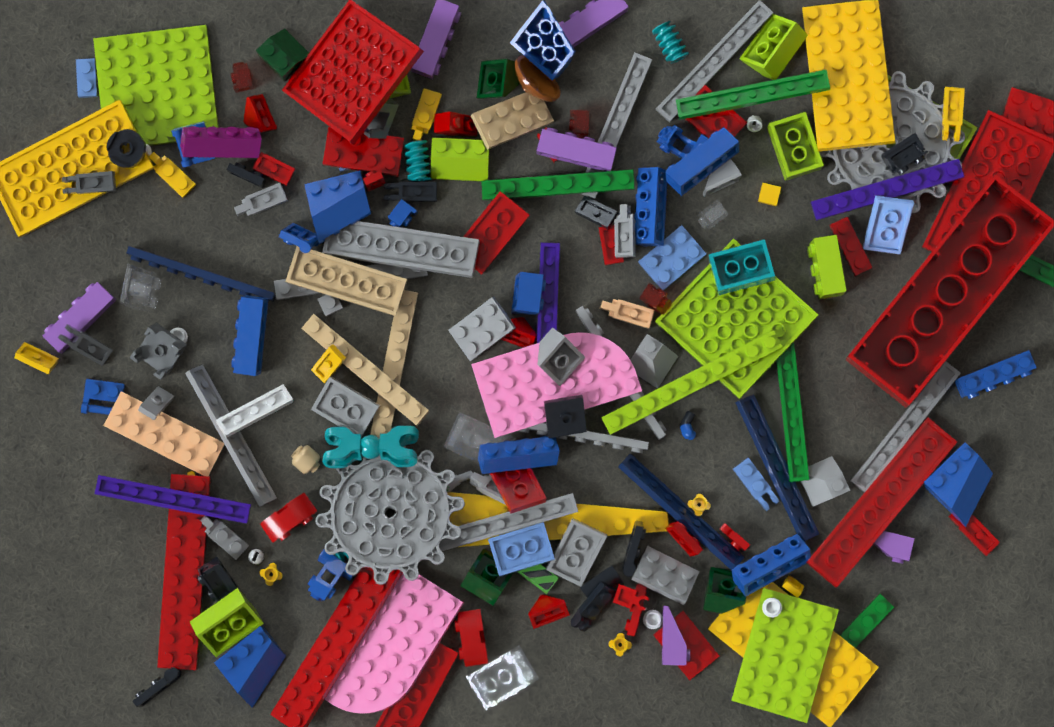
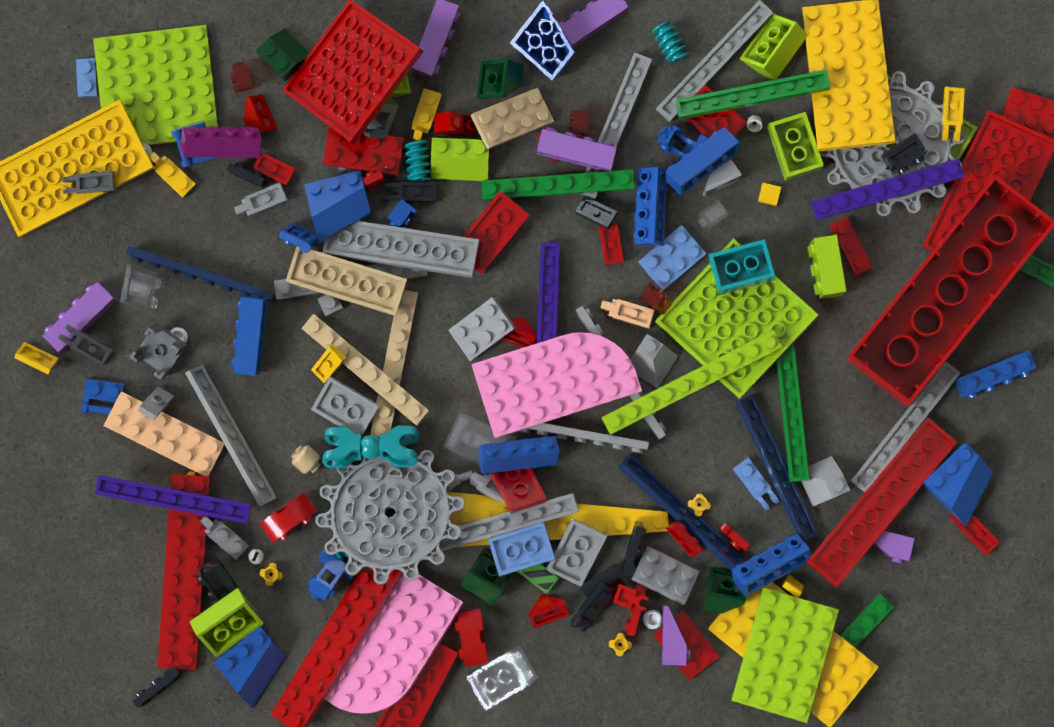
black plate [106,129,146,168] -> none
white plate [216,384,293,438] -> none
blue slope [511,272,546,315] -> none
dark orange dish [515,55,560,102] -> none
light grey slope [537,328,585,386] -> none
black plate [544,395,587,438] -> none
light grey hinge [614,204,636,258] -> none
arm [679,411,696,440] -> none
white plate [762,598,782,618] -> none
light blue tile [863,196,914,254] -> none

